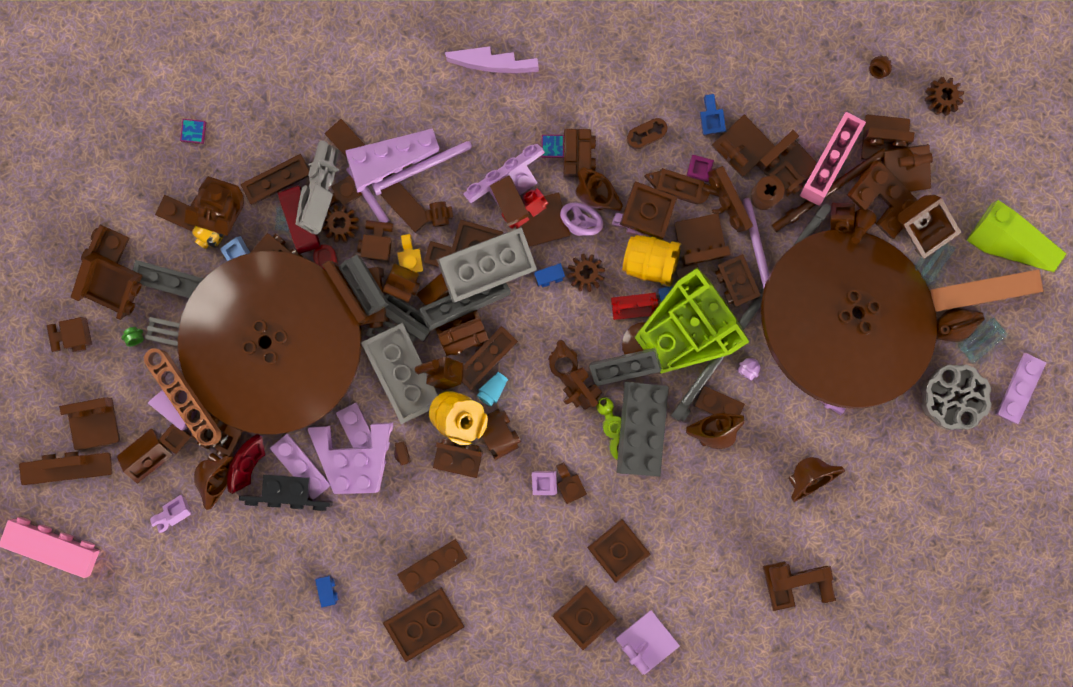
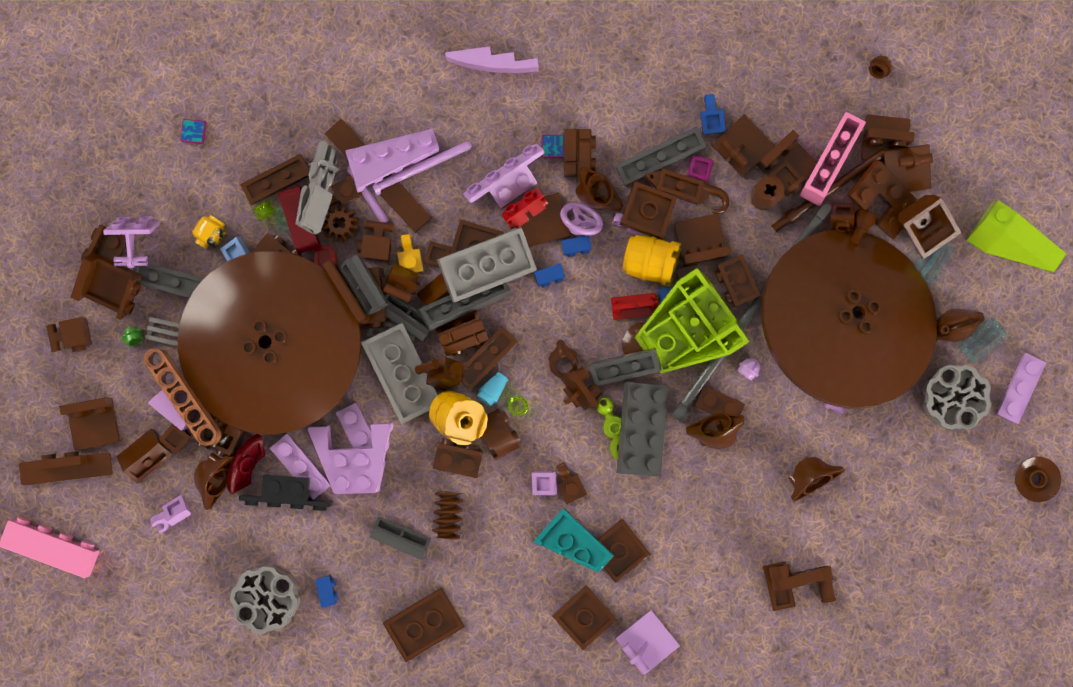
reddish brown plate [155,195,195,231] -> none
reddish brown brick [184,176,244,236] -> none
reddish brown tile [394,441,411,466] -> none
reddish brown plate [397,539,467,594] -> none
reddish brown gear [425,201,454,227] -> none
reddish brown tile [489,175,530,226] -> none
reddish brown gear [567,254,605,292] -> none
reddish brown beam [627,118,668,149] -> none
reddish brown plate [707,166,754,232] -> none
lavender bar [742,198,769,288] -> none
reddish brown gear [924,77,964,116] -> none
nougat beam [930,270,1044,312] -> none
none -> lavender plate [103,216,160,268]
none -> light grey connector [230,564,300,634]
none -> clear neon green bush [252,201,276,221]
none -> dark grey piece [370,516,431,560]
none -> reddish brown piece [432,491,464,539]
none -> clear neon green bush [508,396,528,416]
none -> teal wing [534,508,614,572]
none -> blue piece [561,235,592,258]
none -> dark grey plate [615,127,707,186]
none -> reddish brown dish [1015,456,1061,502]

